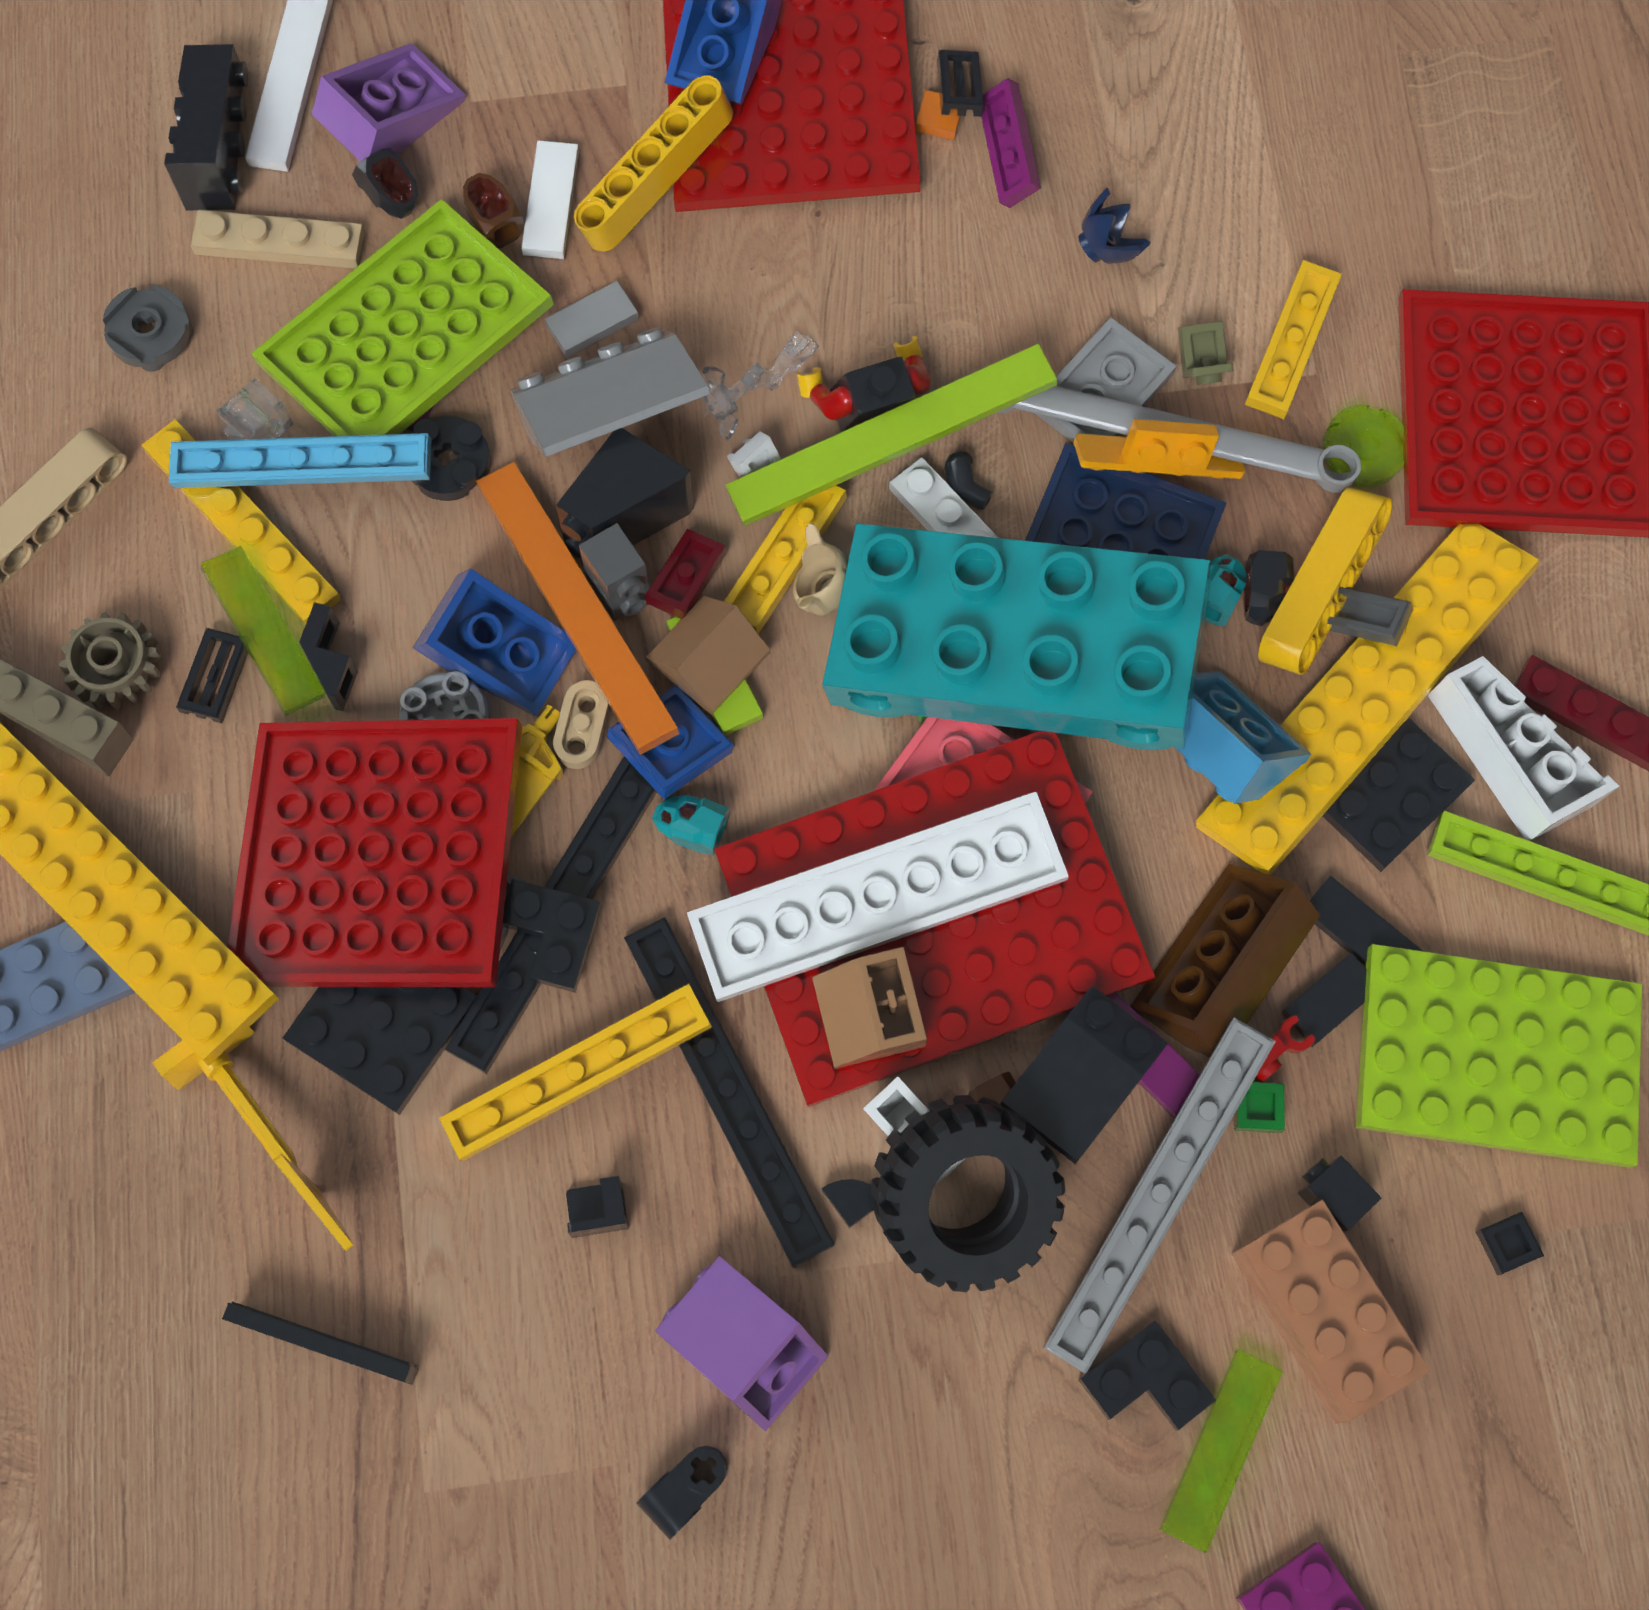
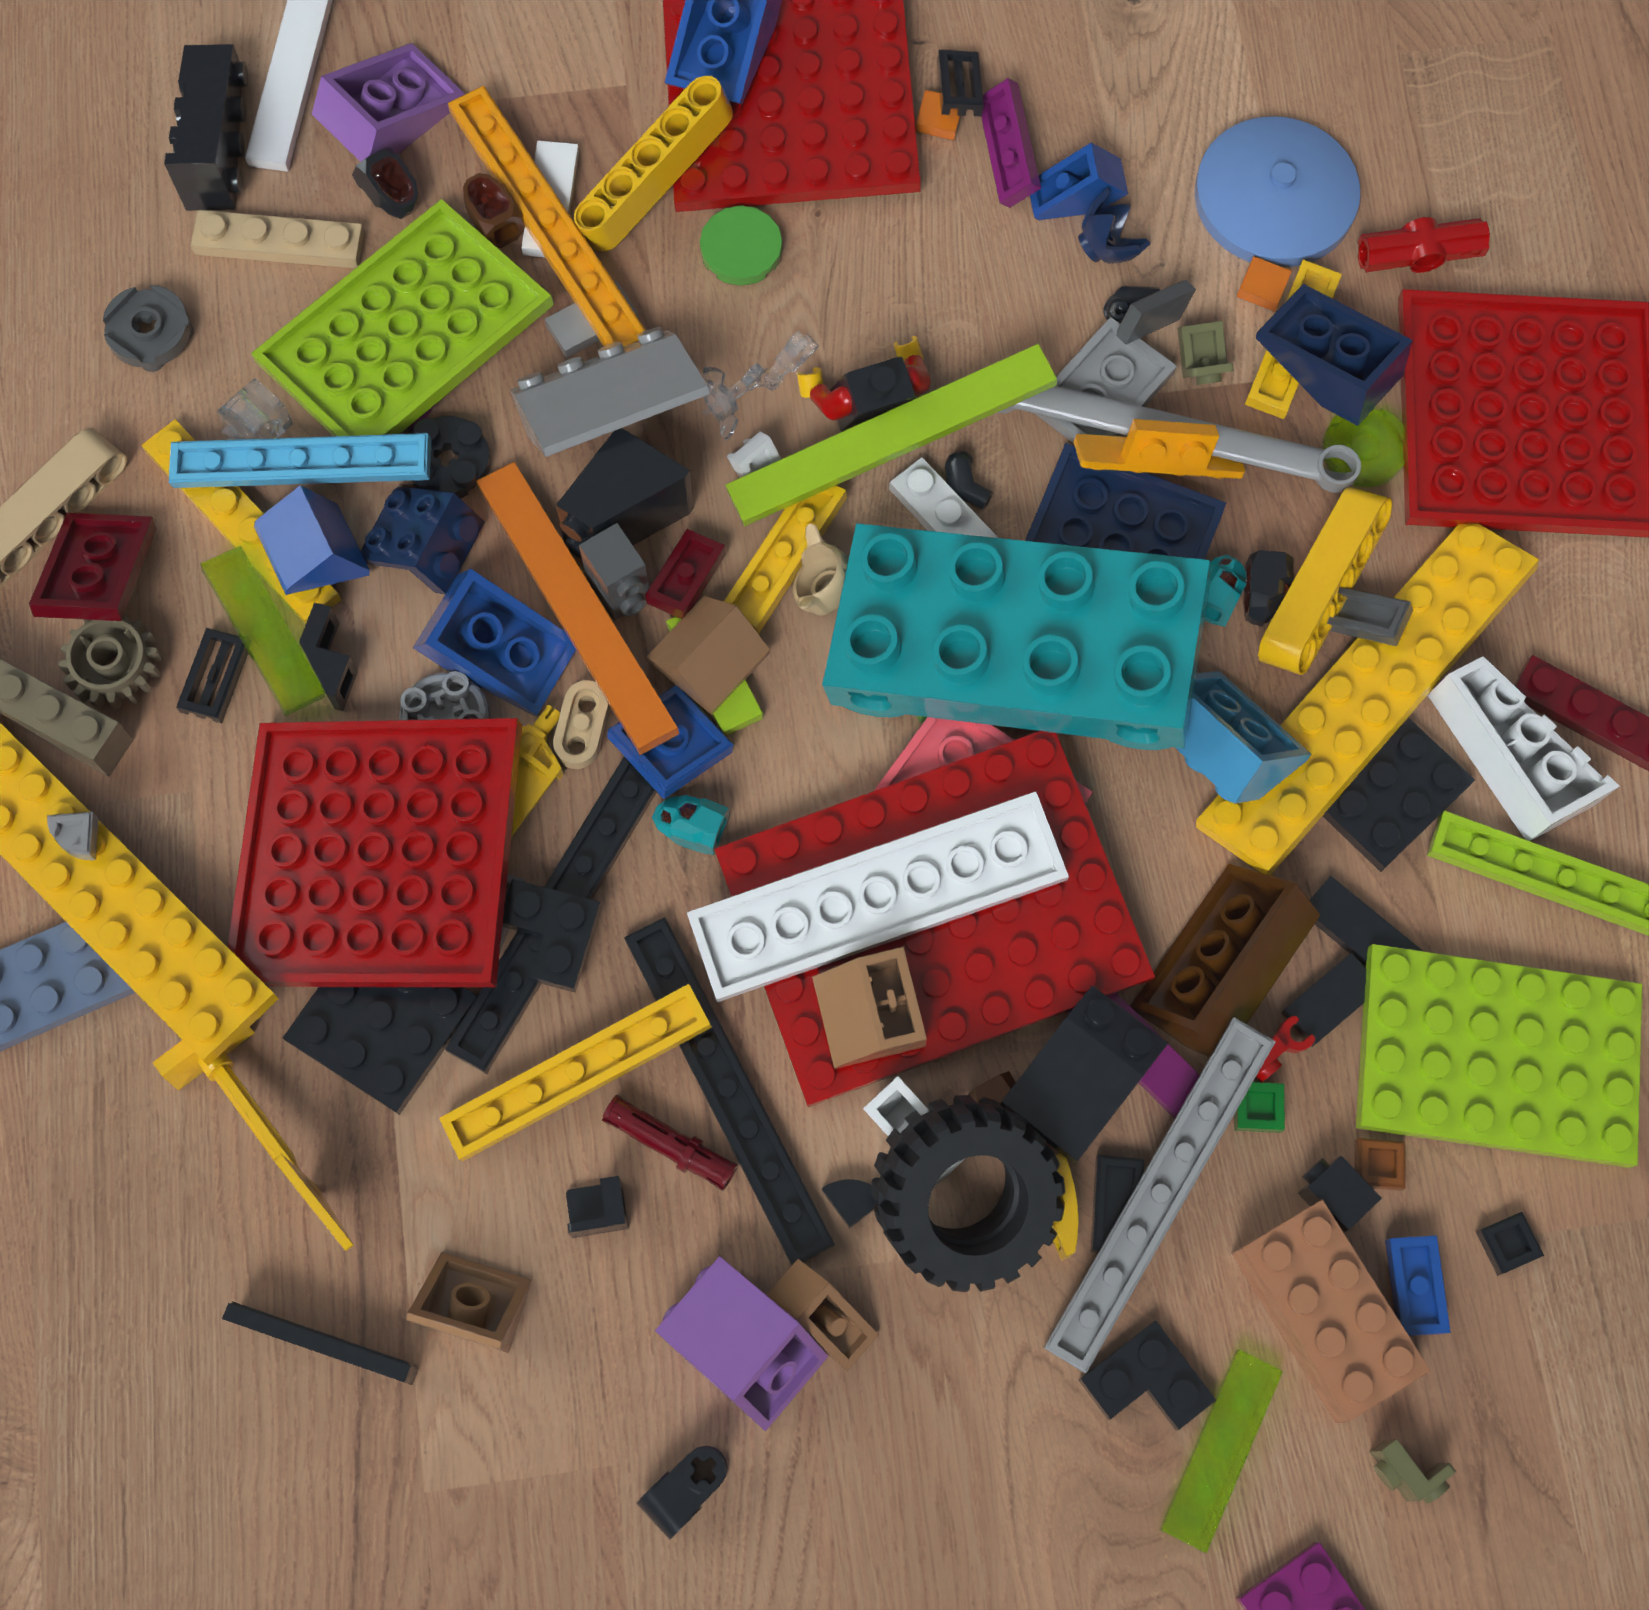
none -> dark red plate [29,512,156,621]
none -> light grey tile [47,812,98,860]
none -> slope [254,485,370,595]
none -> dark blue bracket [361,487,485,595]
none -> medium nougat slope [406,1252,531,1353]
none -> light orange tile [448,85,646,347]
none -> dark red pin [602,1095,738,1191]
none -> bright green tile [700,206,782,286]
none -> medium nougat slope [766,1259,879,1371]
none -> blue slope [1030,142,1128,220]
none -> yellow slope [1052,1153,1079,1261]
none -> black tile [1091,1155,1144,1252]
none -> black arm [1103,286,1160,323]
none -> dark grey tile [1116,280,1196,345]
none -> medium blue dish [1195,116,1360,268]
none -> orange tile [1237,256,1292,312]
none -> dark blue slope [1256,284,1413,426]
none -> dark orange tile [1355,1138,1405,1191]
none -> red piece [1357,217,1490,273]
none -> olive bracket [1370,1439,1456,1504]
none -> blue plate [1385,1235,1451,1336]

